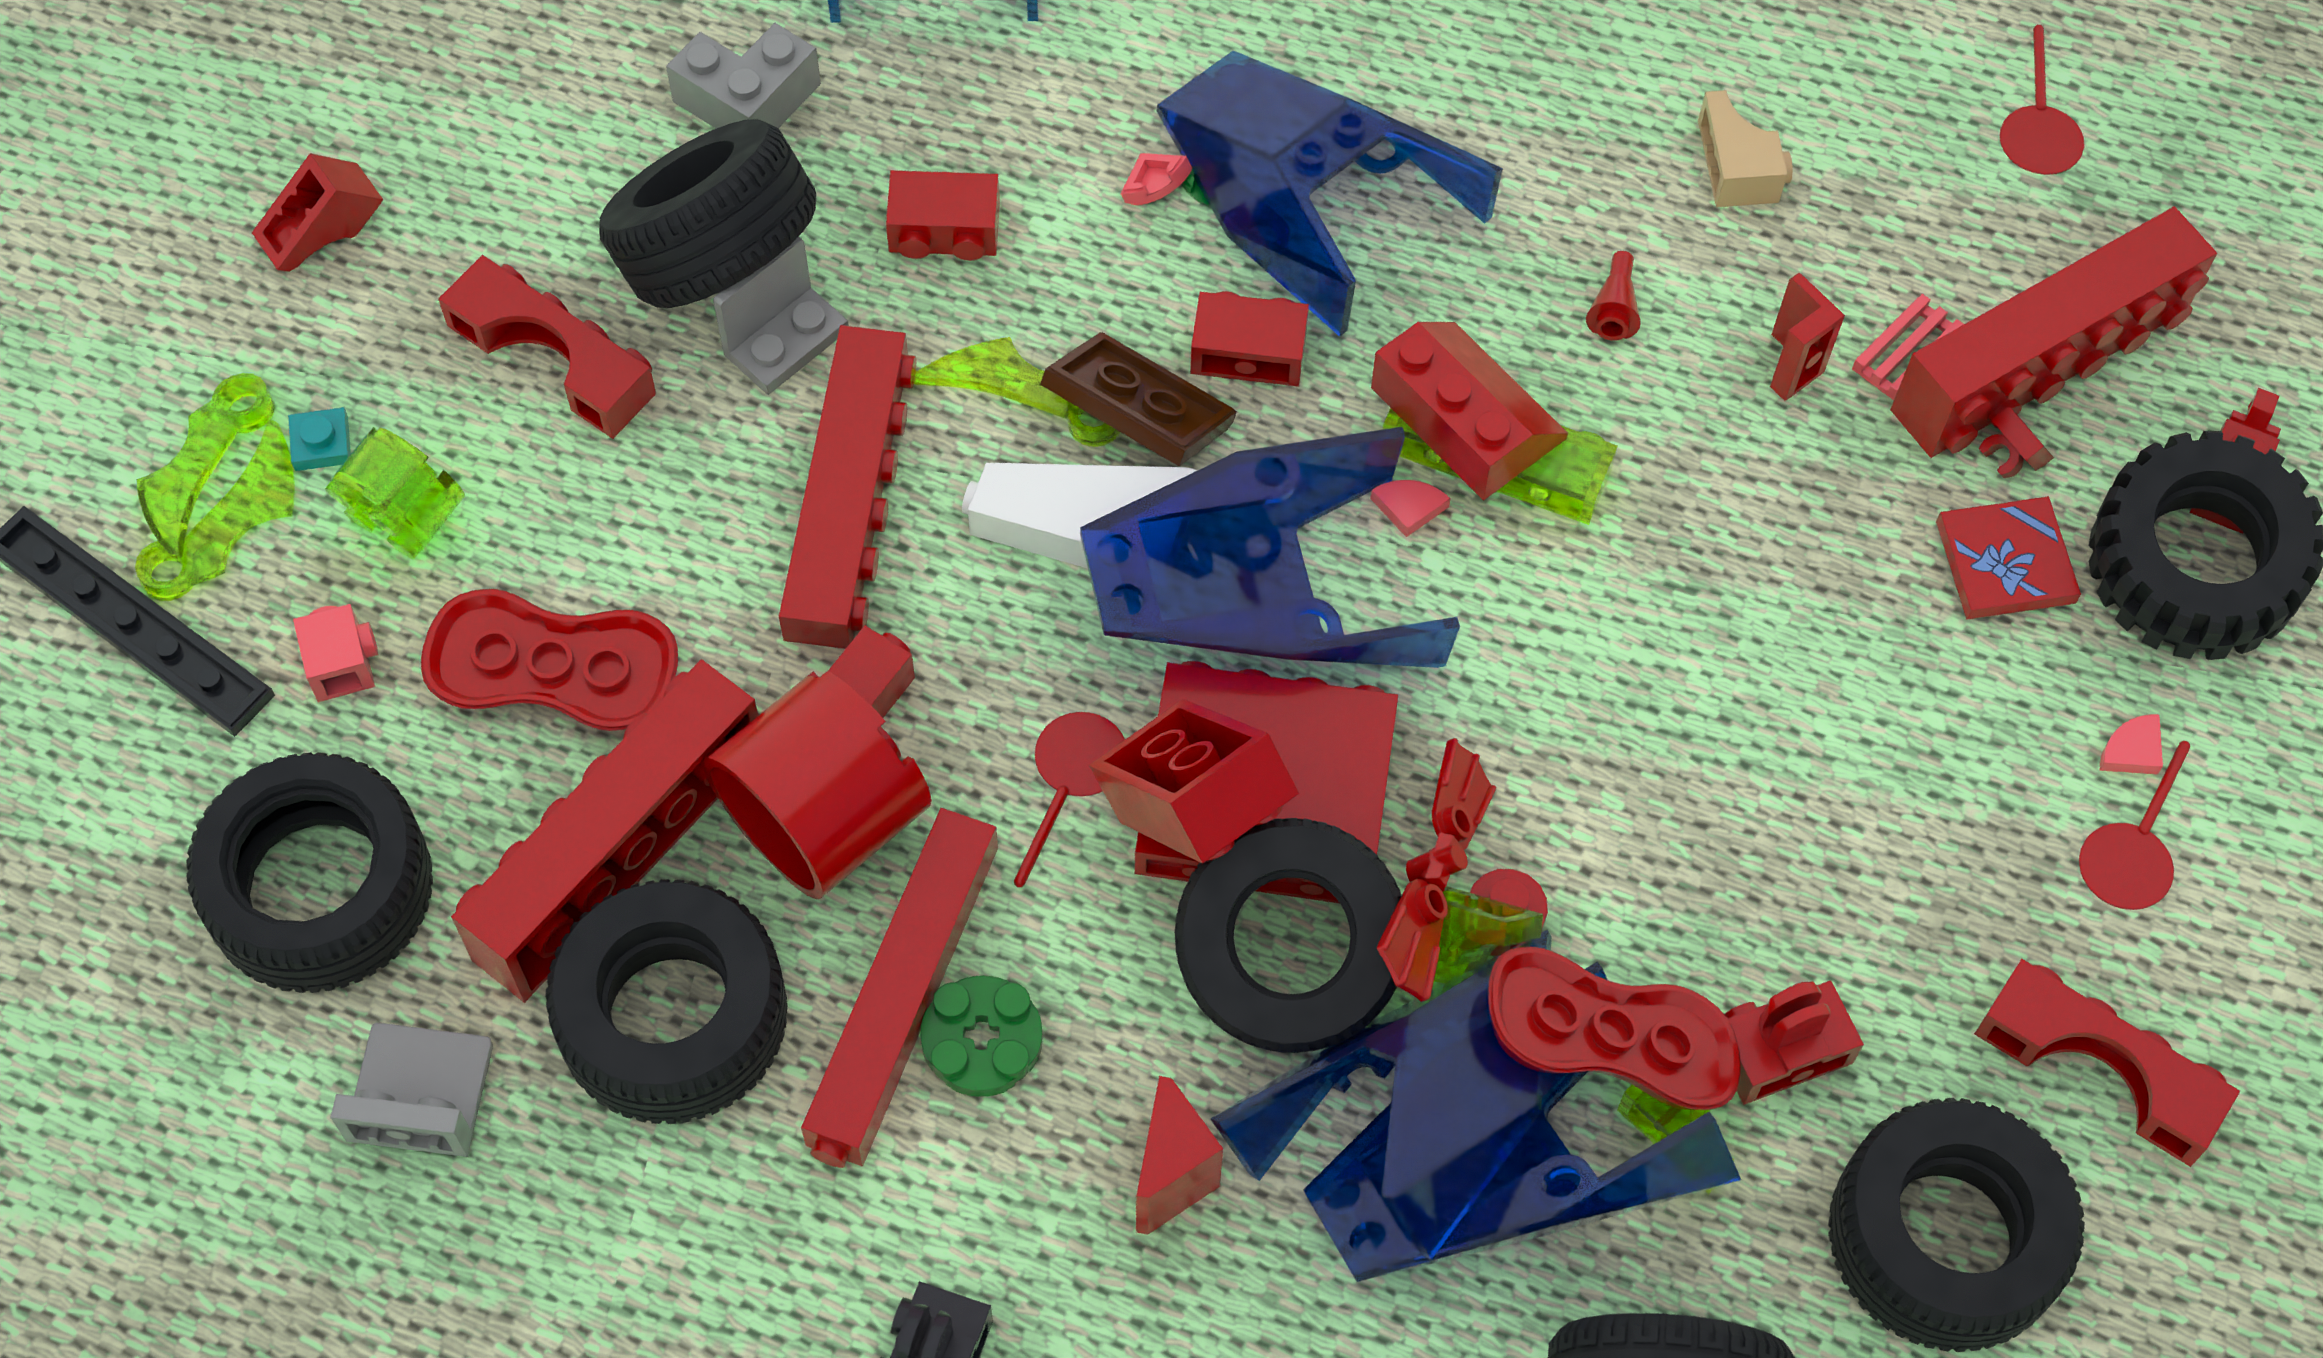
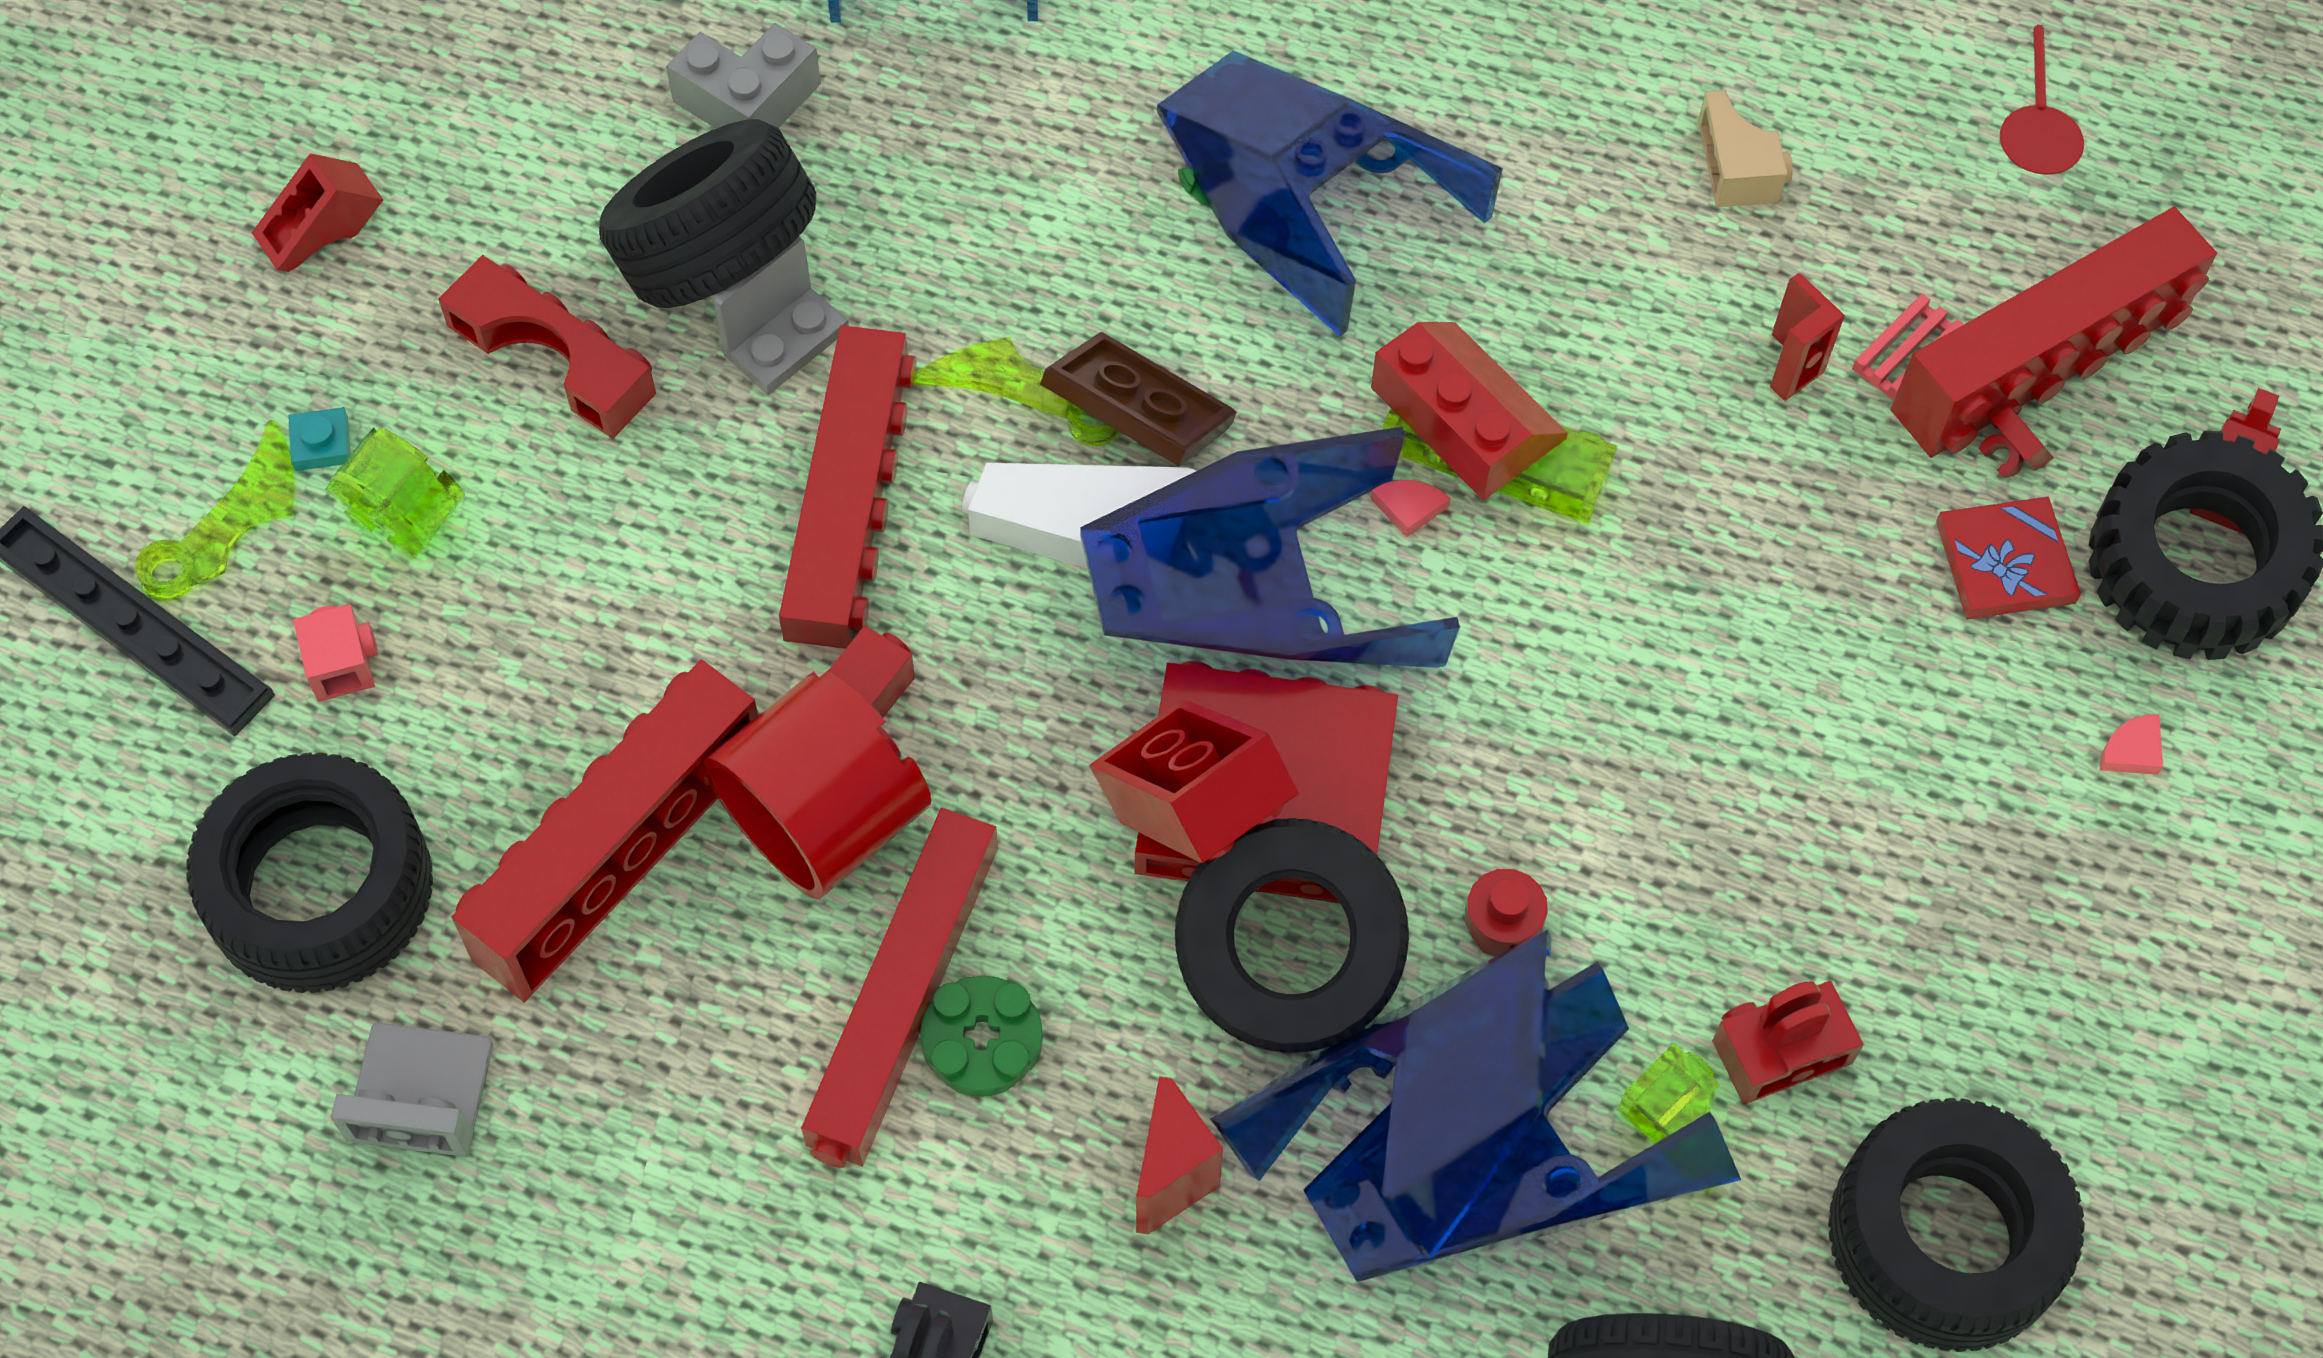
clear neon green piece [136,373,275,559] -> none
red plate [421,589,678,731] -> none
black tyre [545,879,788,1124] -> none
red brick [886,170,1000,261] -> none
red piece [1014,712,1125,887] -> none
coral tile [1121,153,1193,206] -> none
red brick [1190,291,1309,387] -> none
red piece [1377,738,1496,1002] -> none
clear neon green arch [1434,886,1543,984] -> none
red plate [1489,947,1741,1110] -> none
red cone [1586,251,1641,341] -> none
red arch [1974,959,2240,1167] -> none
red piece [2079,741,2190,910] -> none

